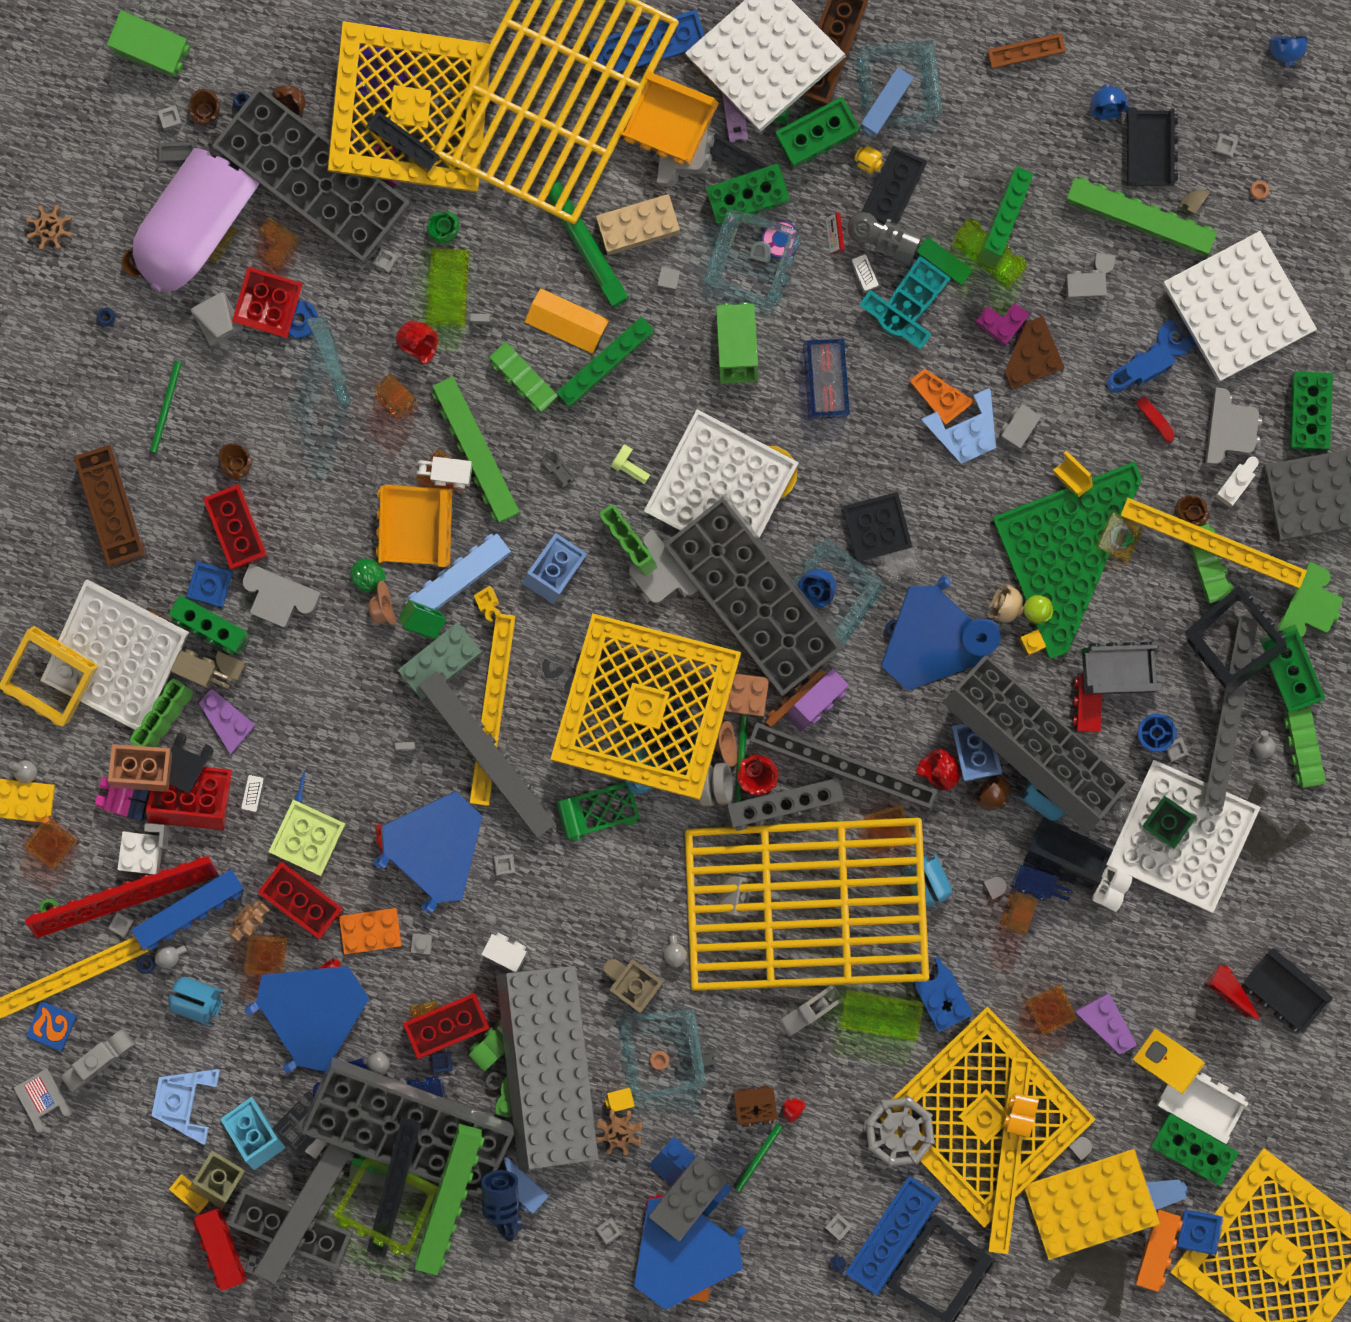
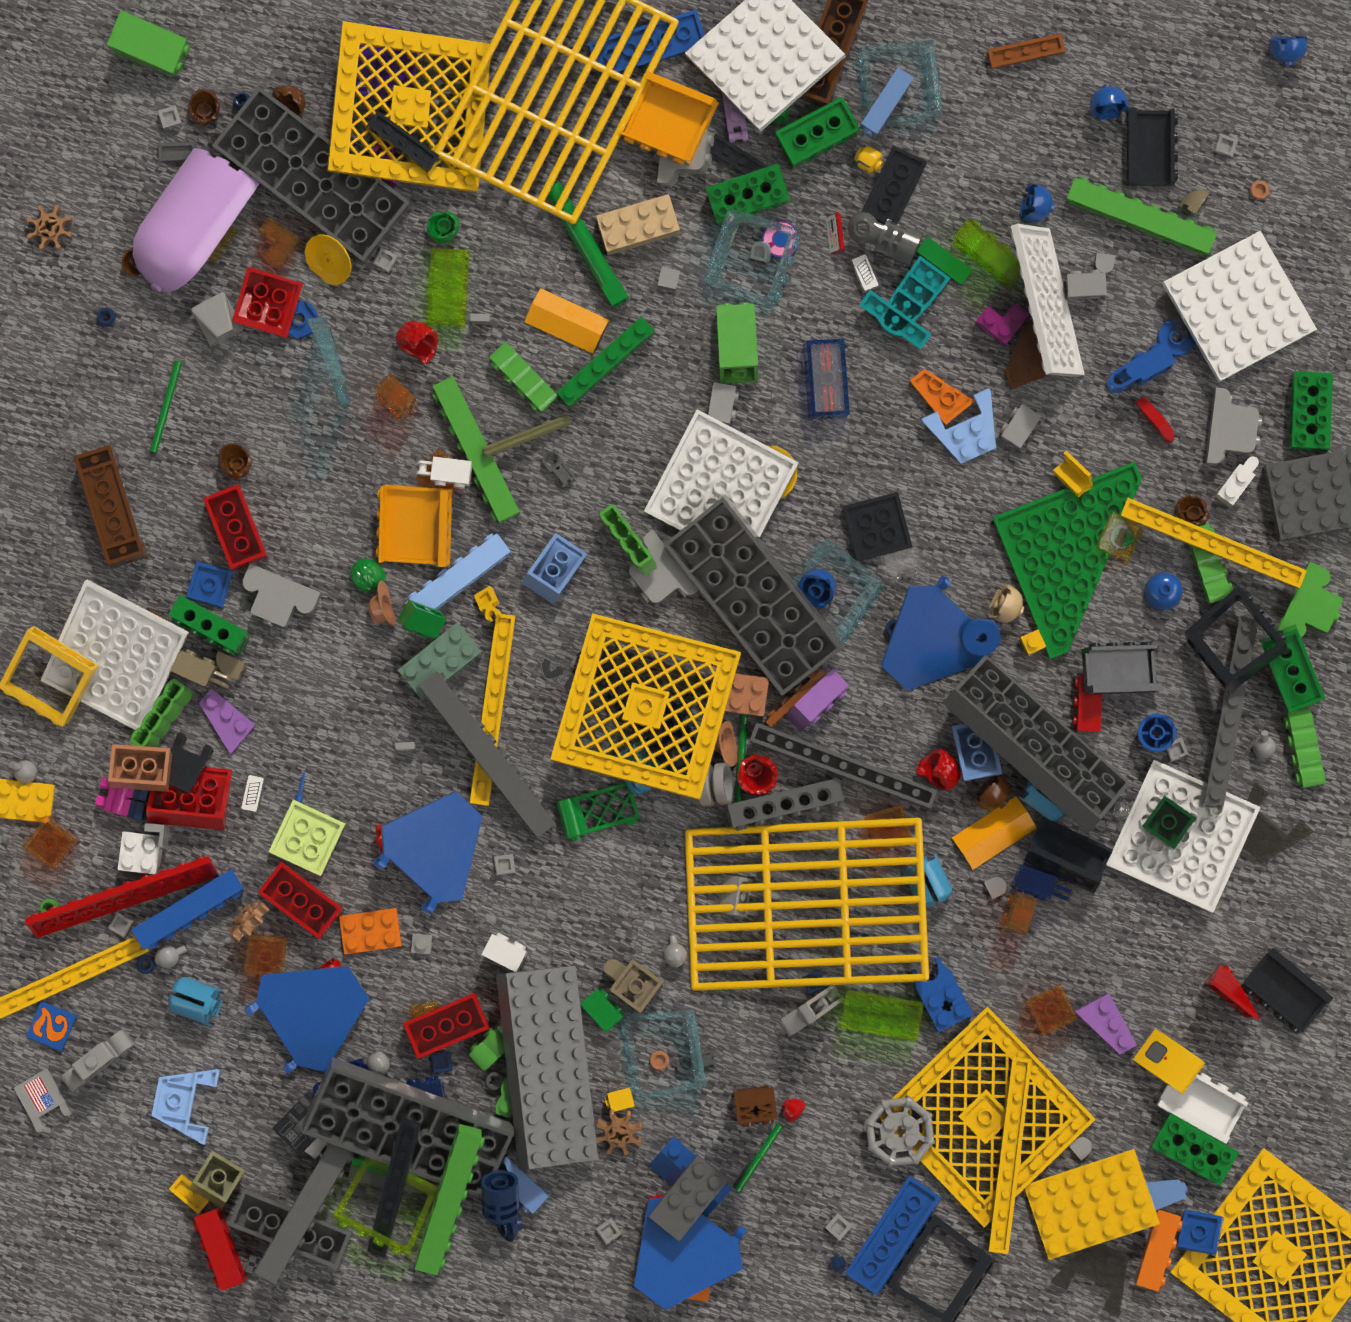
medium azure slope [220,1097,286,1170] -> none
yellowish green piece [610,444,650,484] -> none
green brick [976,166,1034,268] -> none
light orange brick [1003,1094,1039,1138] -> none
lime helmet [1024,595,1053,624] -> none
white brick [1092,866,1132,912] -> none
none -> yellow piece [305,234,352,285]
none -> olive axle [482,415,571,458]
none -> green brick [580,988,623,1032]
none -> light grey brick [708,382,739,426]
none -> dark blue tile [802,970,827,995]
none -> light orange slope [952,796,1037,870]
none -> white plate [1011,224,1085,377]
none -> blue cylinder [1020,183,1054,222]
none -> blue cylinder [1144,572,1183,611]

